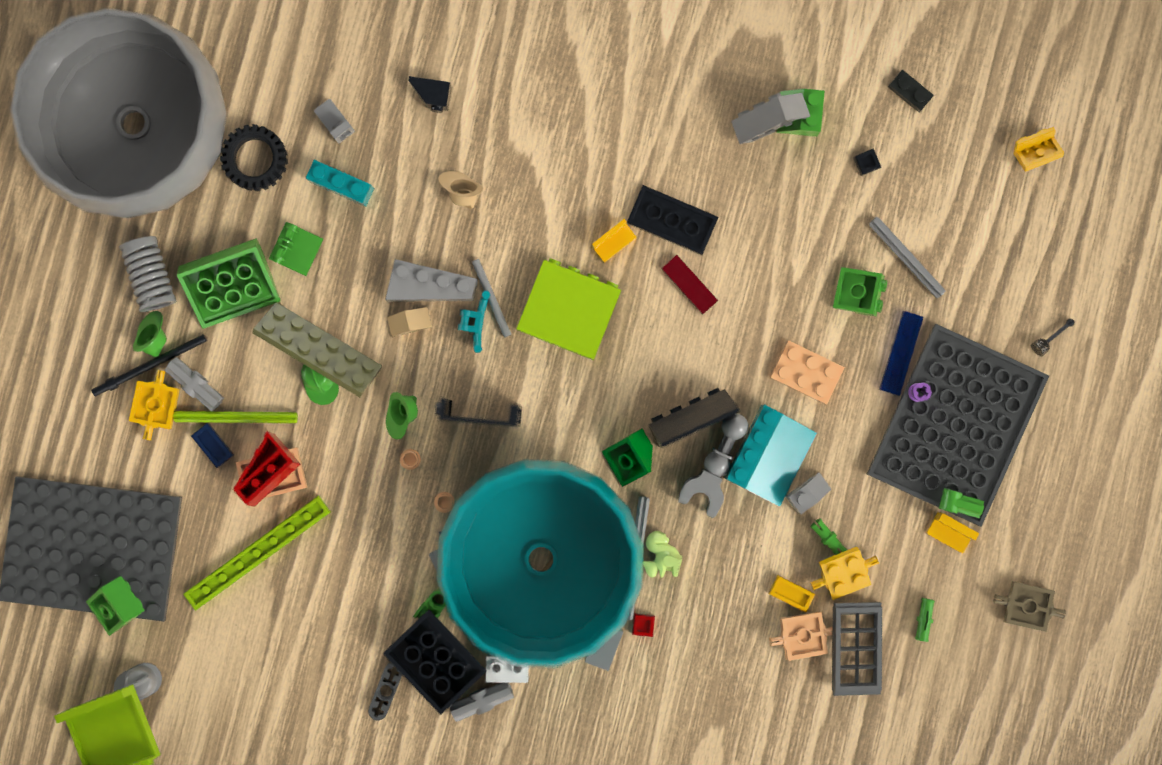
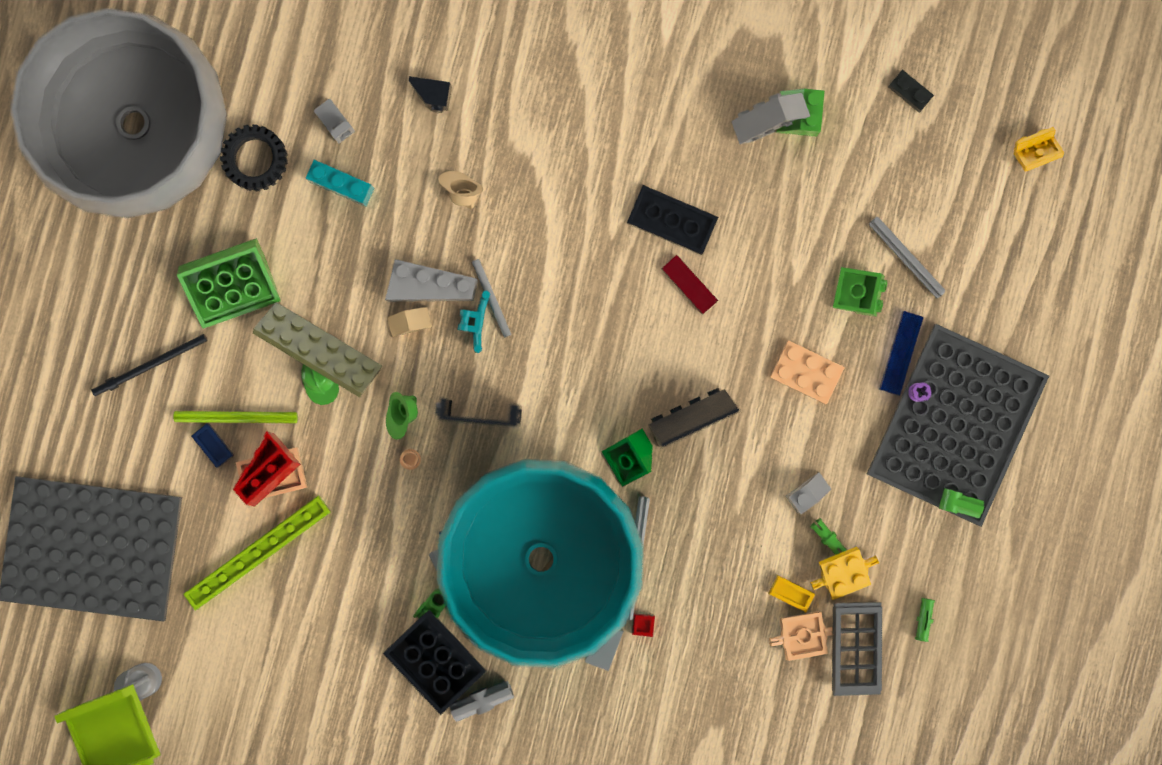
bright green slope [86,576,145,636] -> none
light grey piece [119,236,177,312] -> none
yellow plate [129,370,180,440] -> none
bright green piece [133,311,167,357] -> none
light grey piece [165,357,224,411] -> none
bright green hinge [269,222,324,276] -> none
dark grey beam [368,662,403,721] -> none
light nougat plate [434,492,455,513] -> none
white brick [486,654,529,683] -> none
lime panel [516,258,621,361] -> none
yellow panel [592,219,637,263] -> none
yellowish green animal [643,531,682,578] -> none
light grey piece [678,413,748,518] -> none
slope [724,405,817,507] -> none
black tile [853,148,881,176] -> none
yellow panel [926,512,979,553] -> none
dark tan plate [993,581,1066,632] -> none
clear smoke hinge [1031,318,1075,357] -> none

